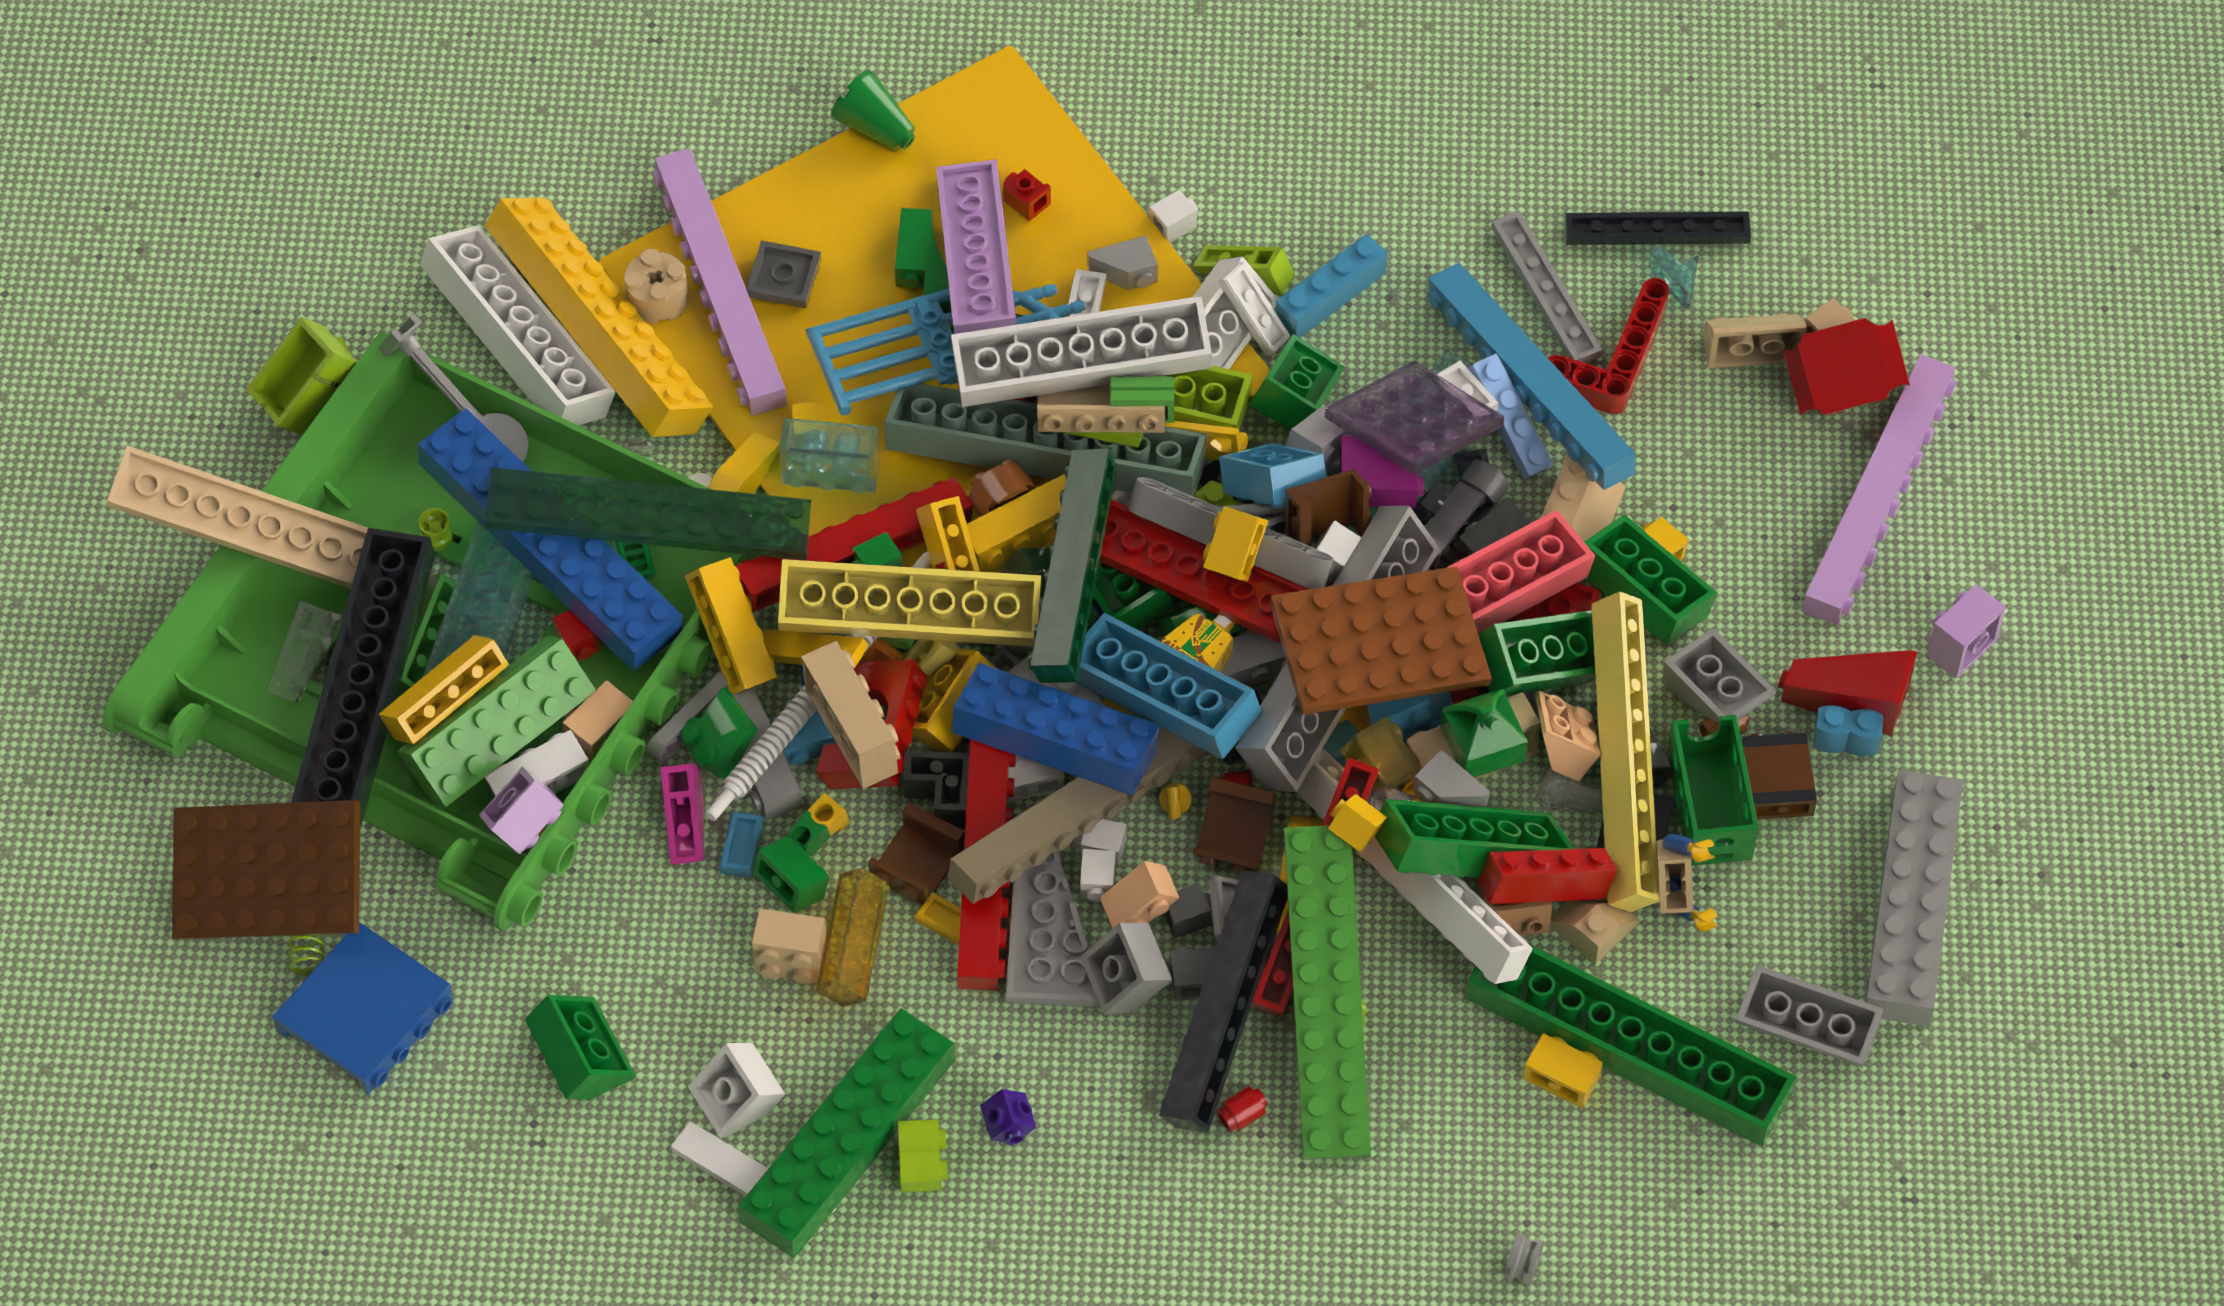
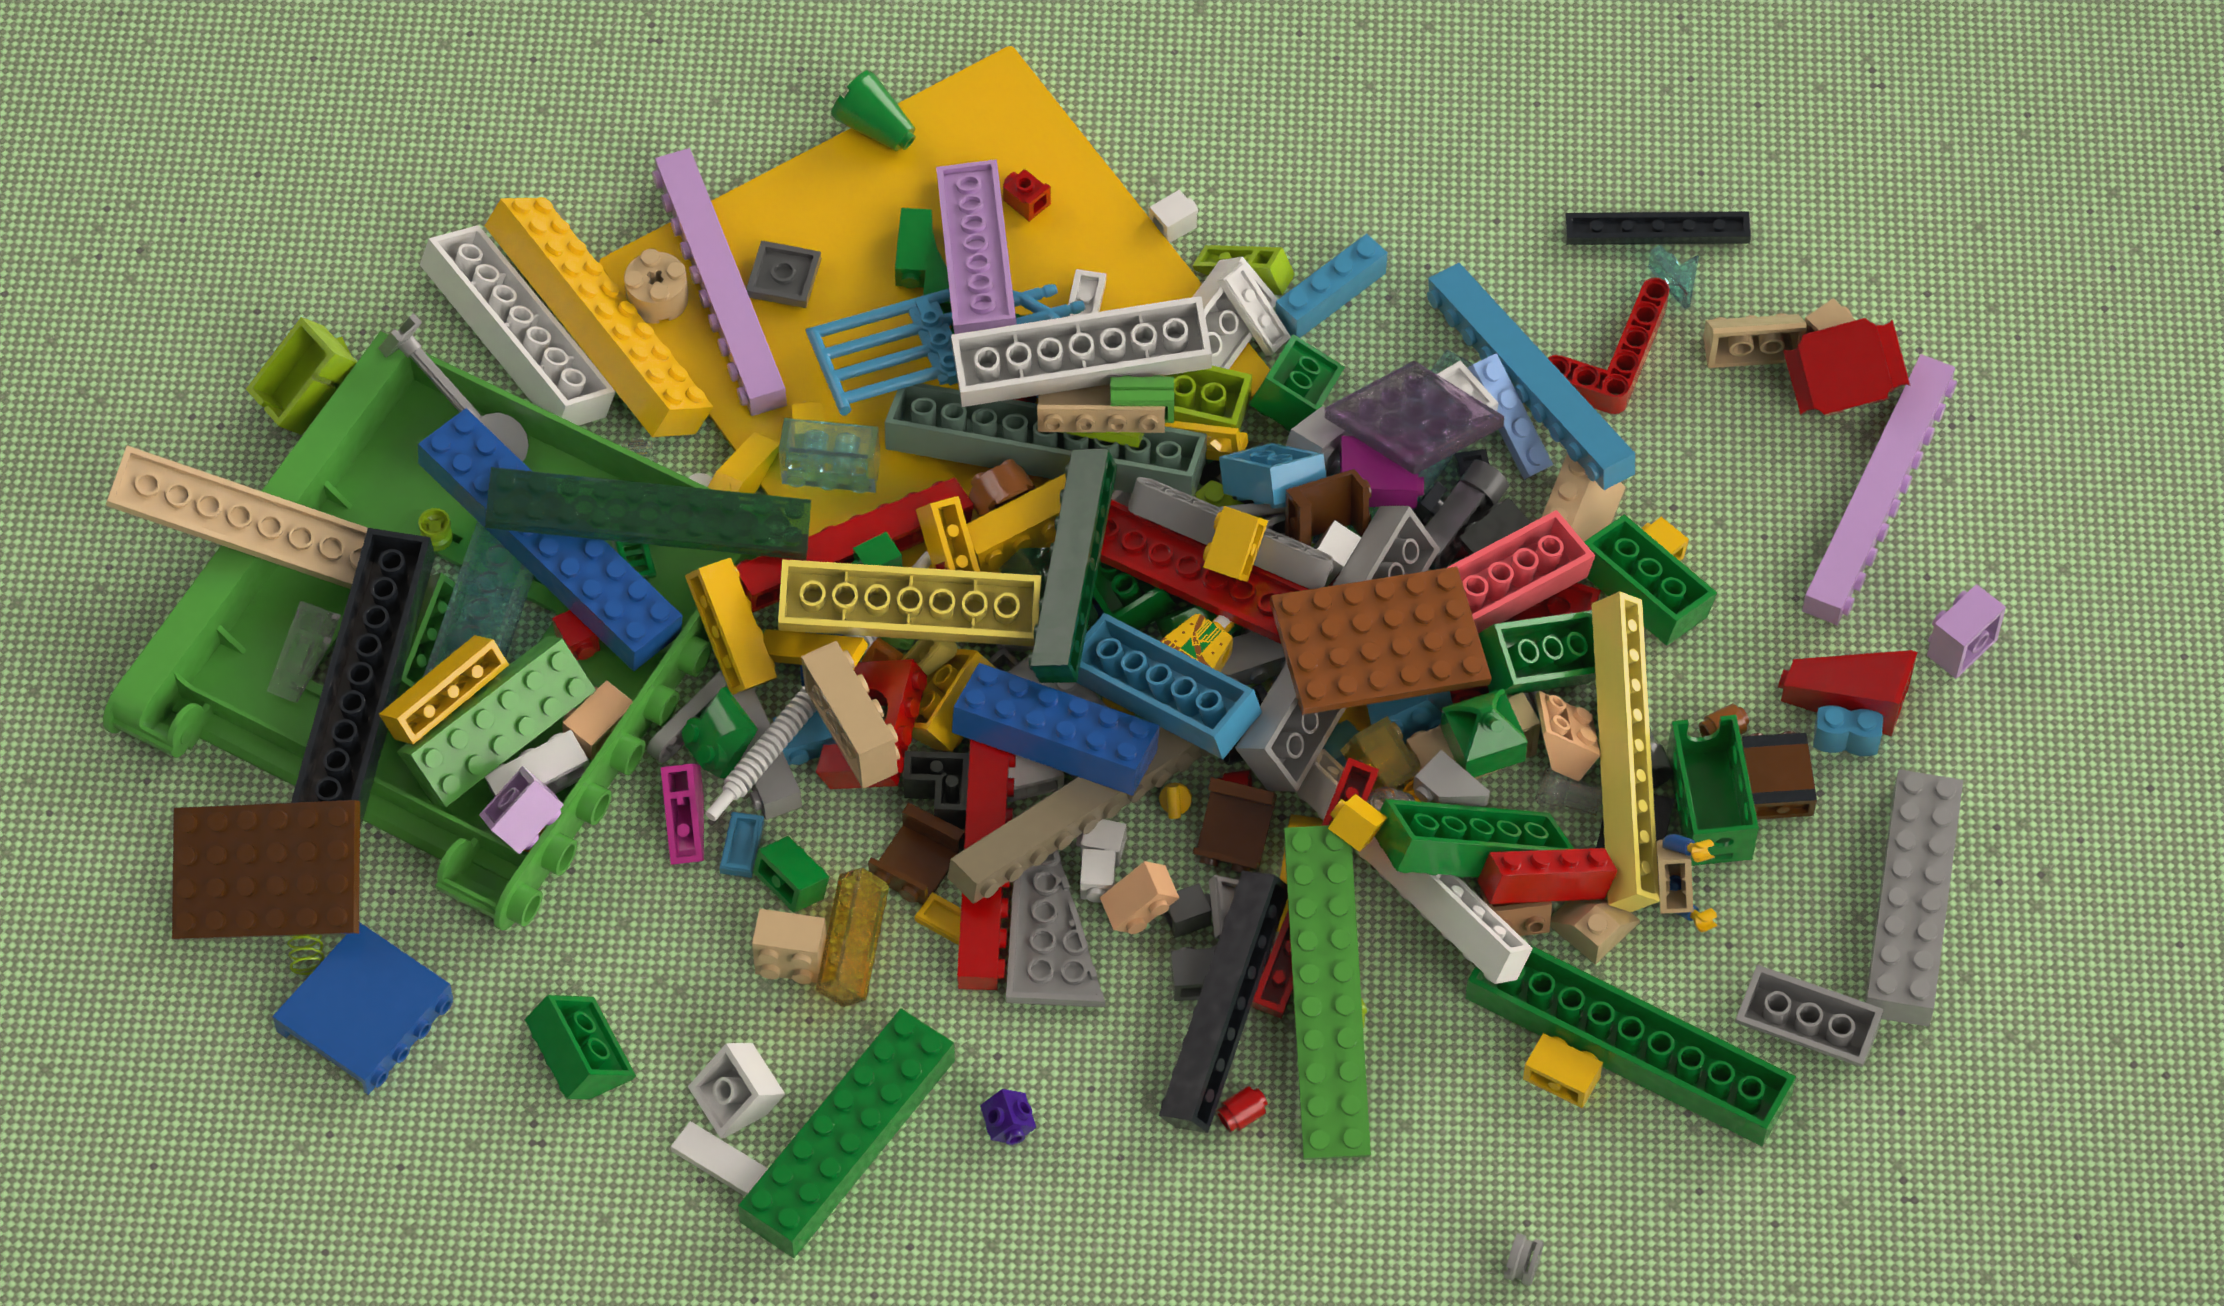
leg [787,793,850,857] -> none
lime brick [898,1119,948,1193] -> none
light grey brick [1080,923,1172,1014] -> none
light grey slope [1087,235,1158,290] -> none
light grey plate [1491,211,1603,363] -> none
light grey slope [1663,628,1776,724] -> none

